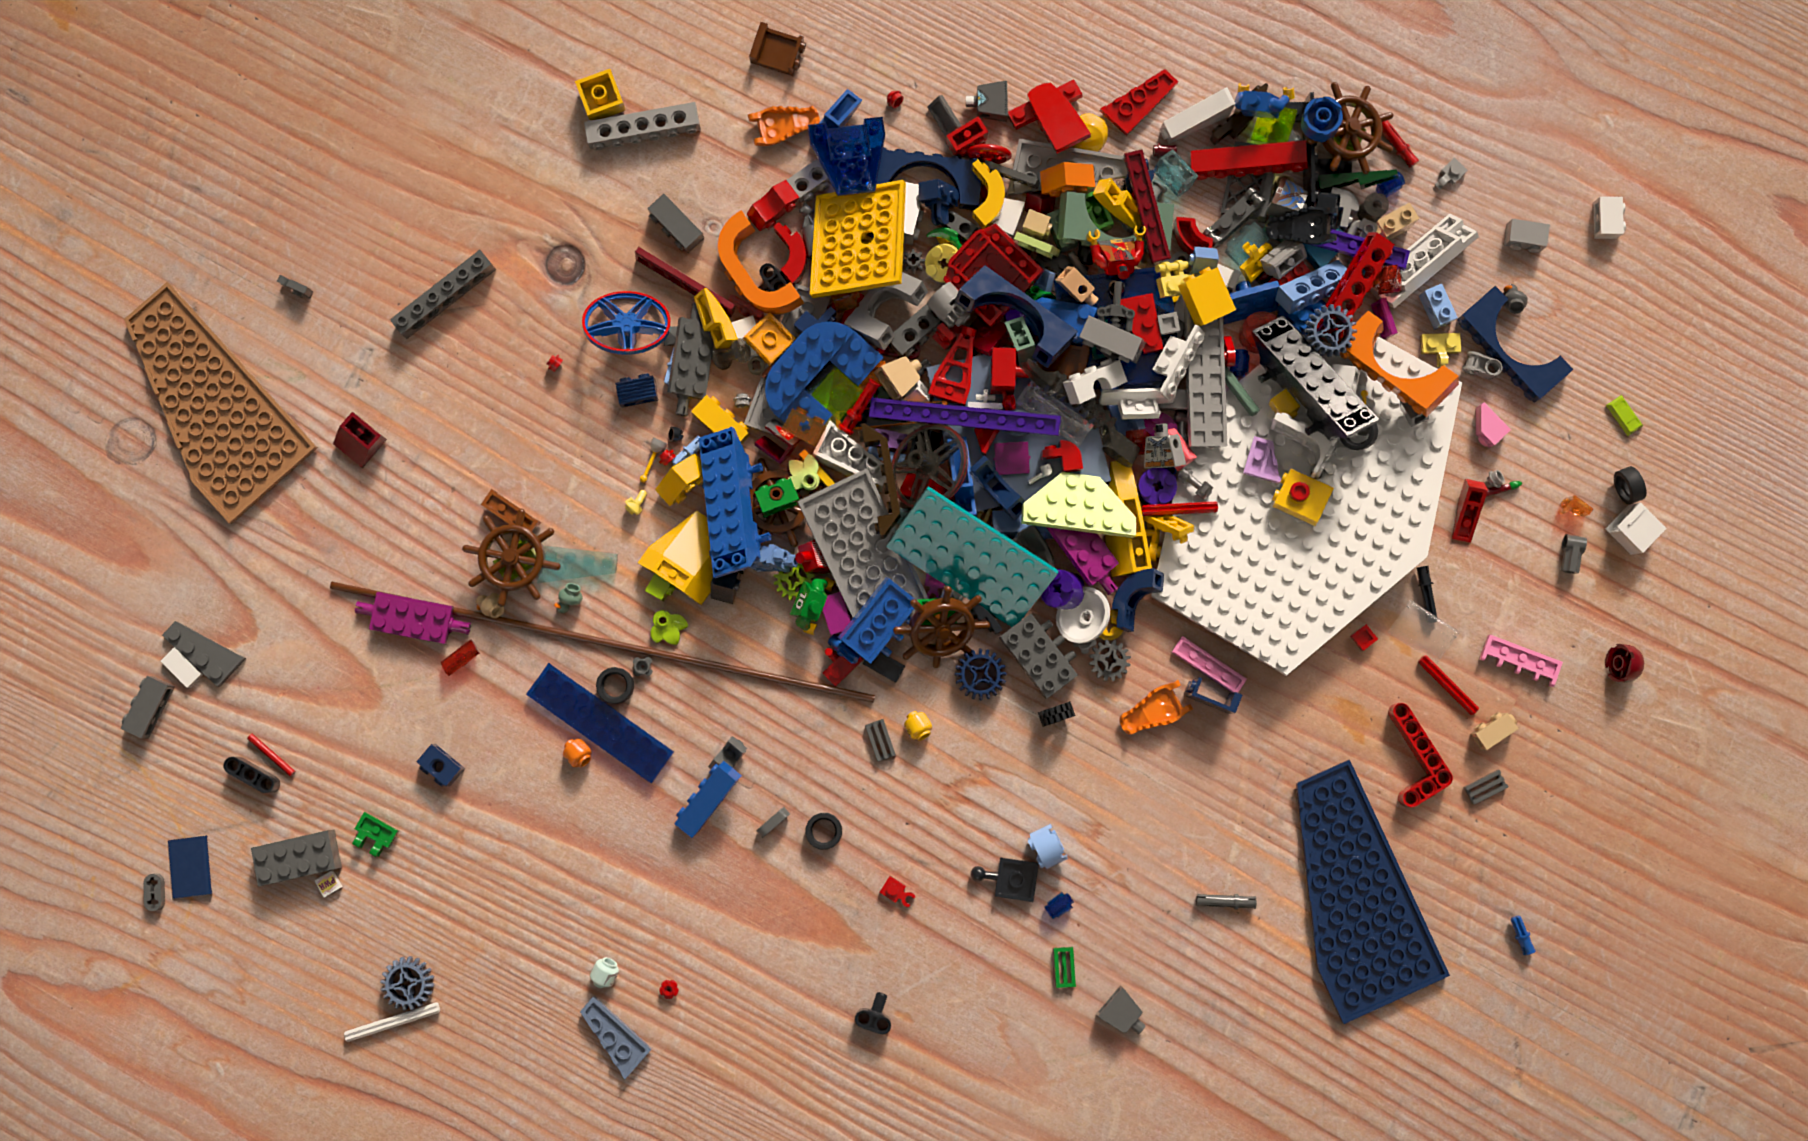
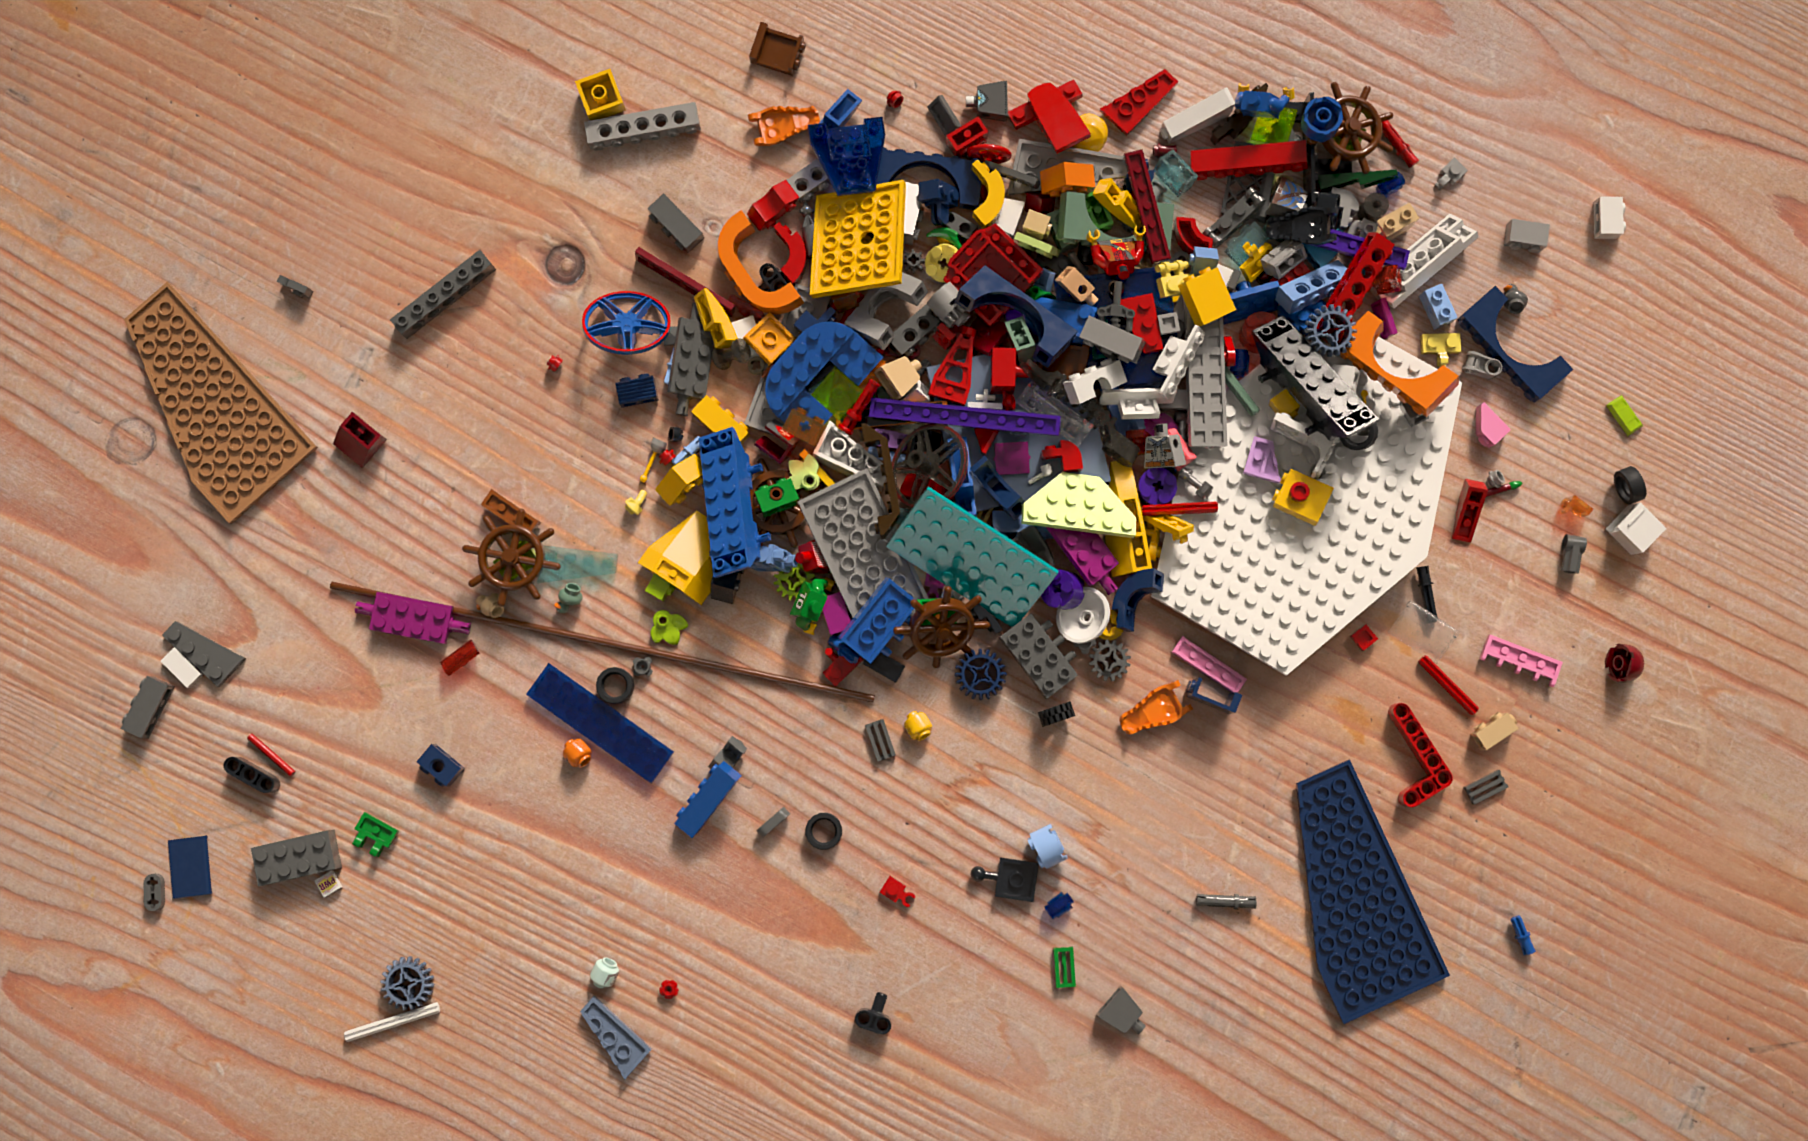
light grey plate [733,393,752,408] -> none

